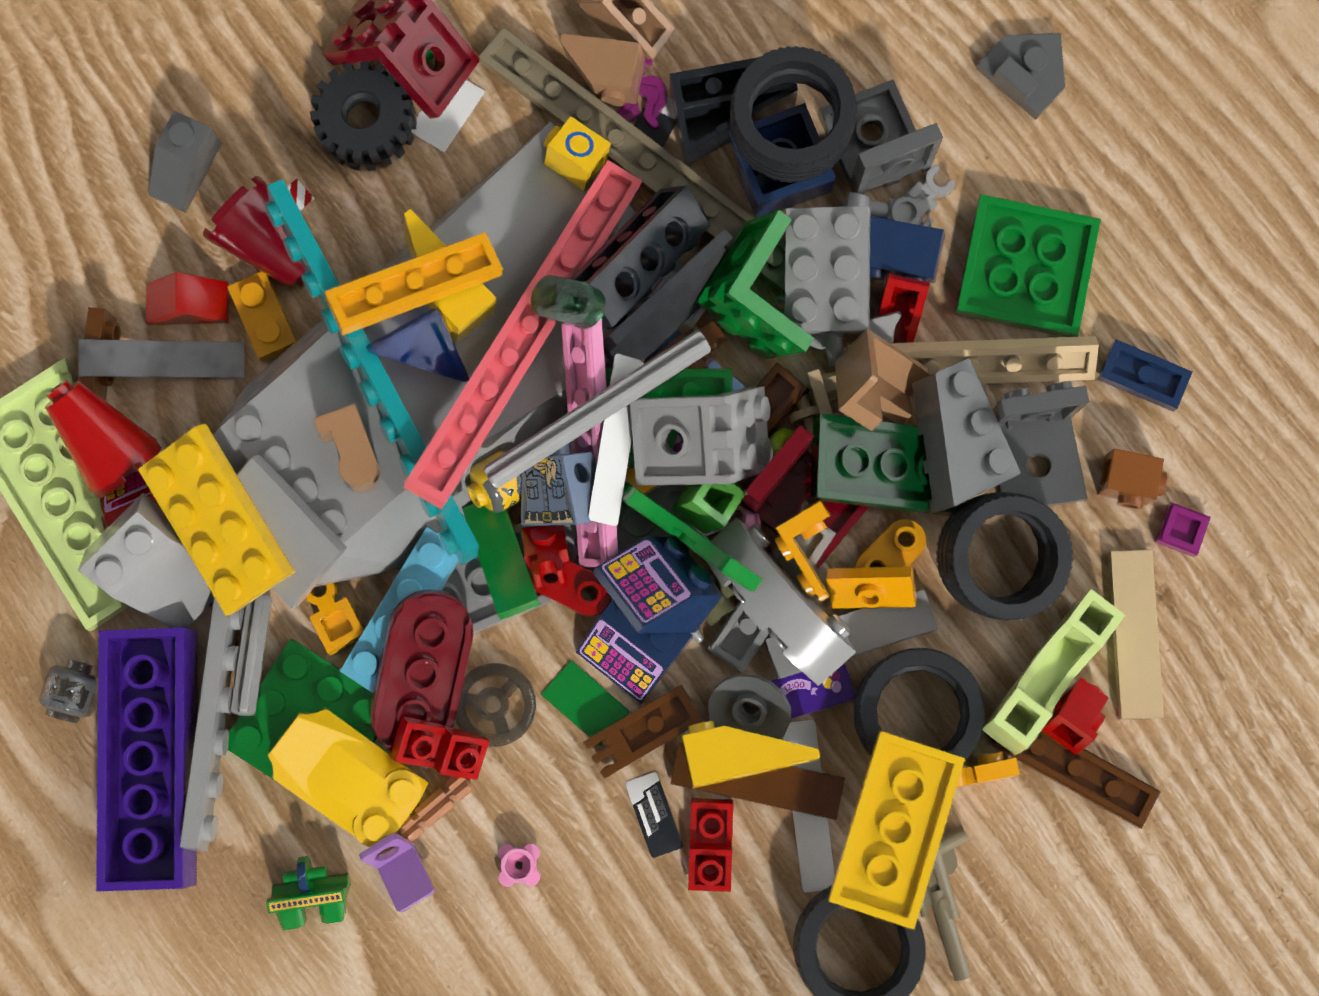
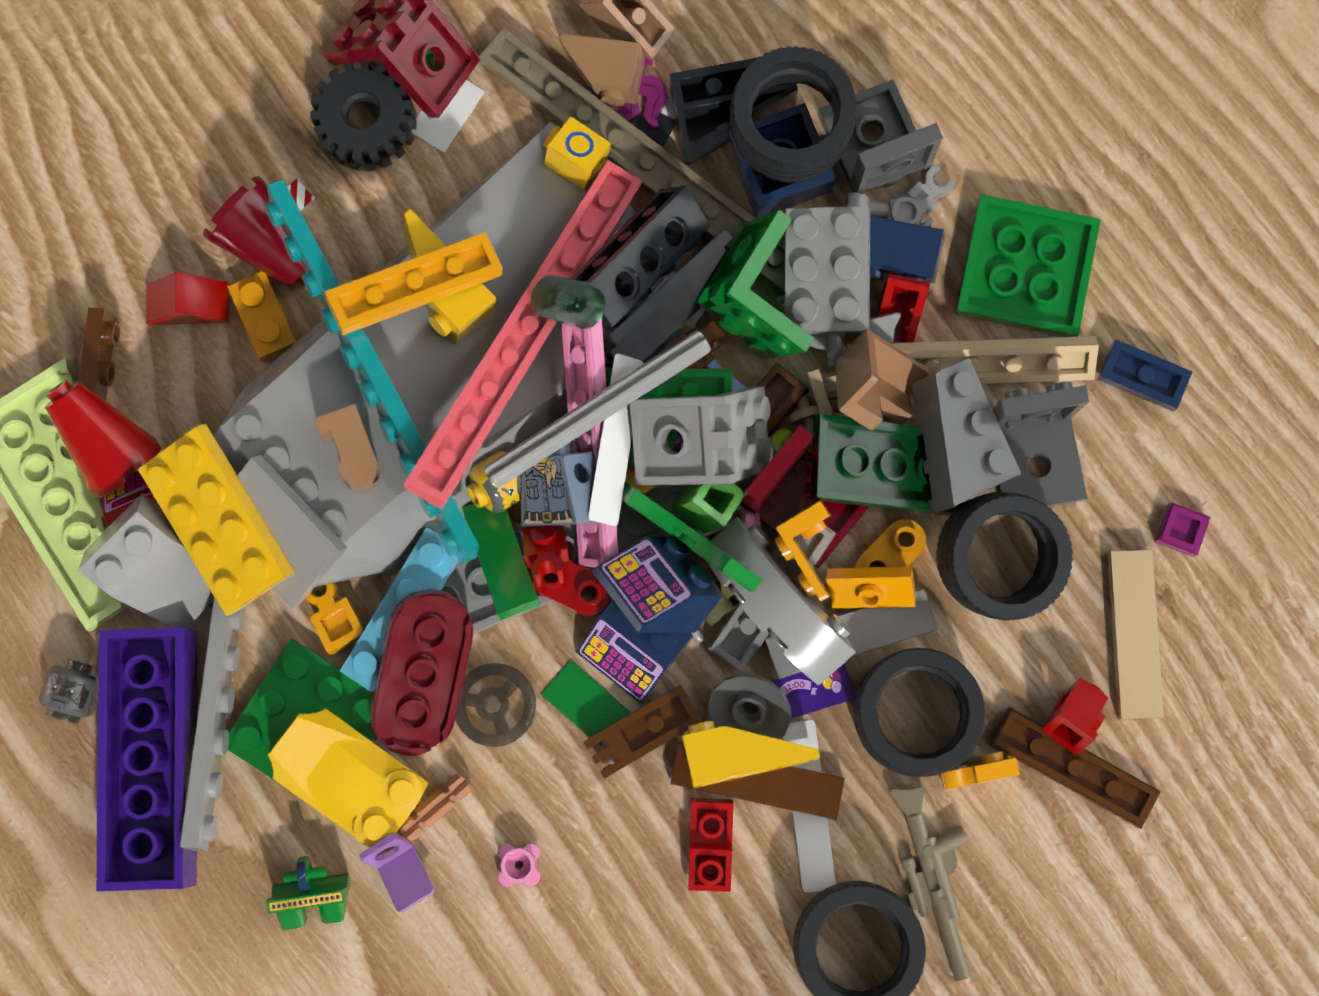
flat silver sticker [79,339,245,378] -> none
dark grey slope [148,111,222,213] -> none
light grey axle [230,594,272,716] -> none
clear blue tile [366,309,470,382] -> none
red slope [390,716,490,780] -> none
sticker [626,772,683,858] -> none
yellow plate [828,731,965,930] -> none
dark grey plate [976,33,1065,120] -> none
yellowish green arch [983,589,1126,755] -> none
dark orange brick [1098,448,1167,509] -> none

